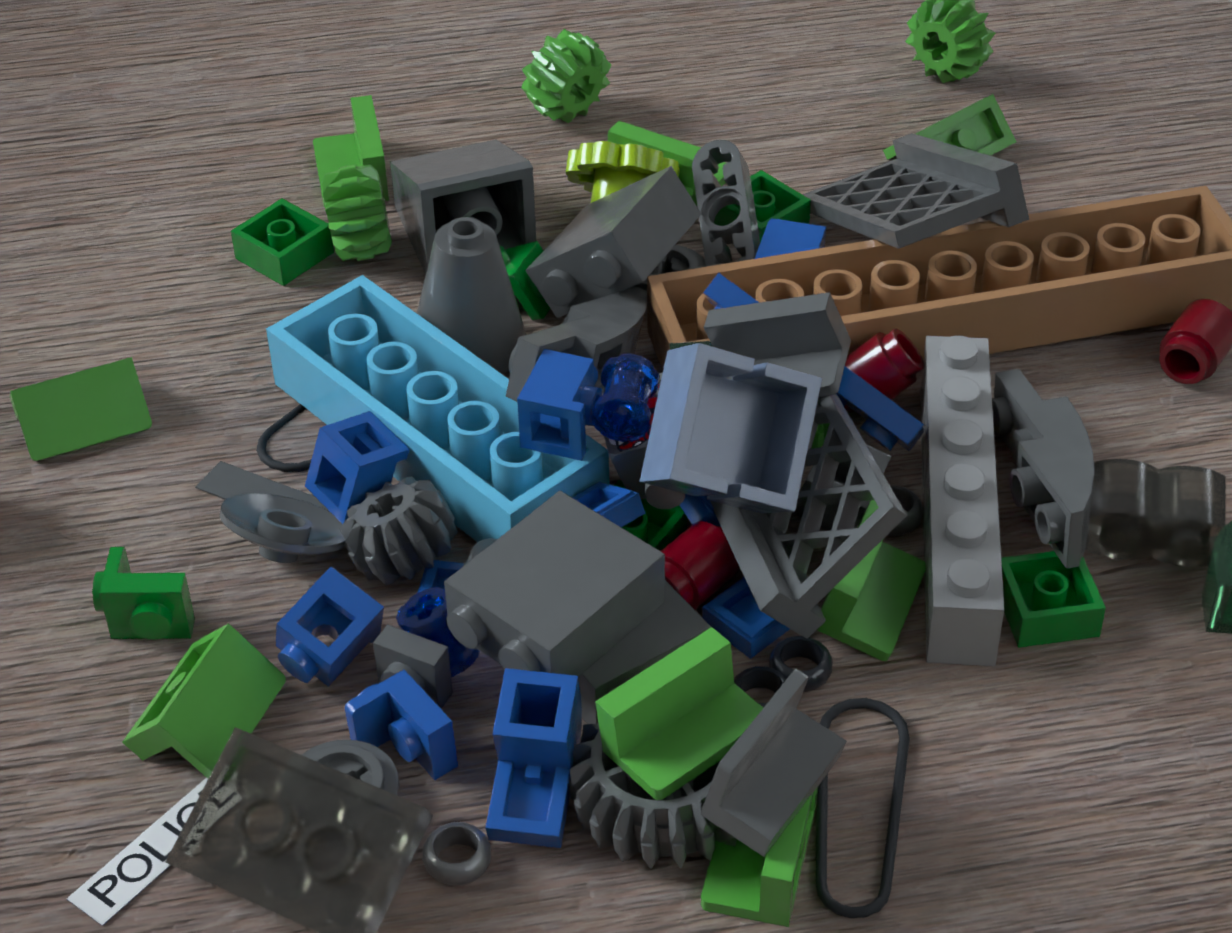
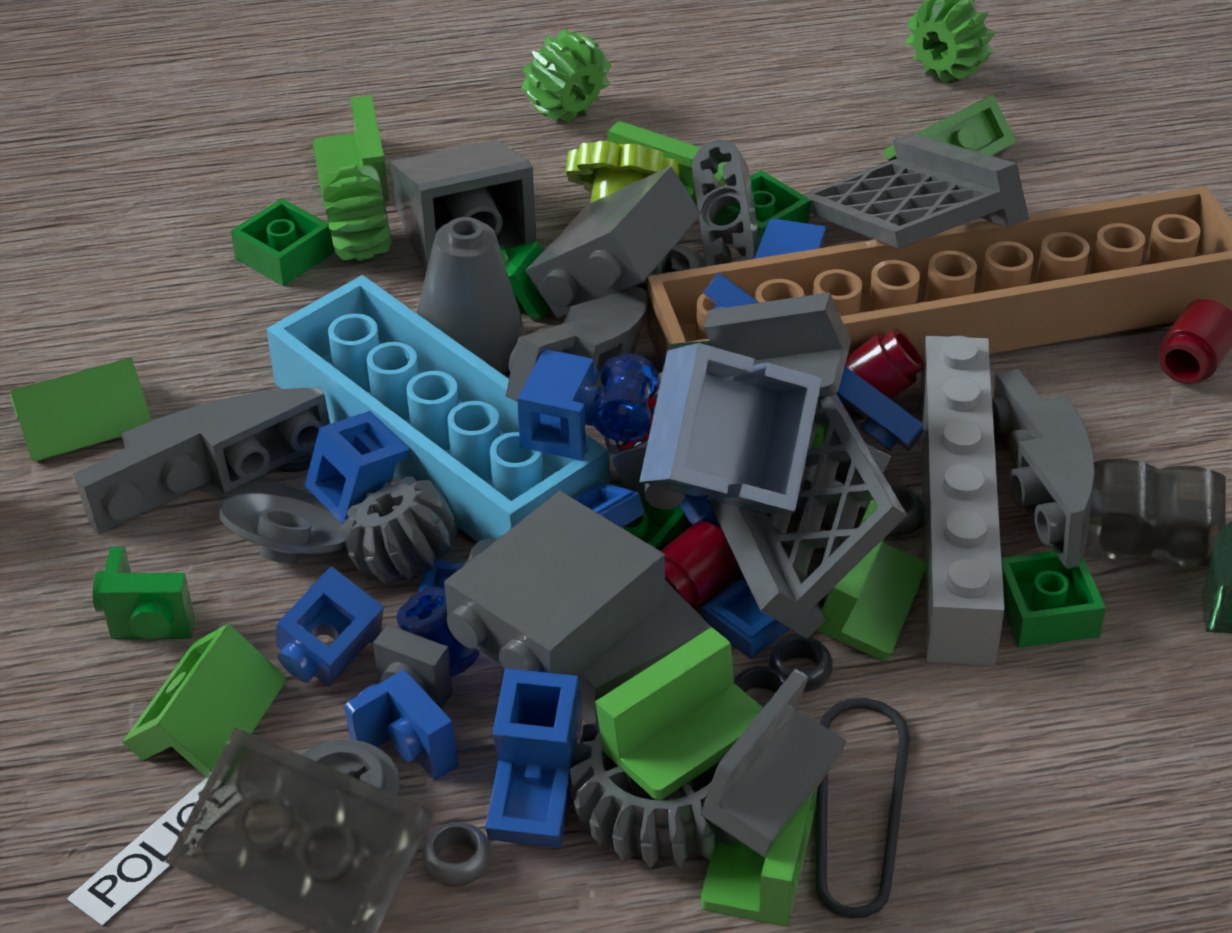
none -> dark grey slope [74,387,330,534]

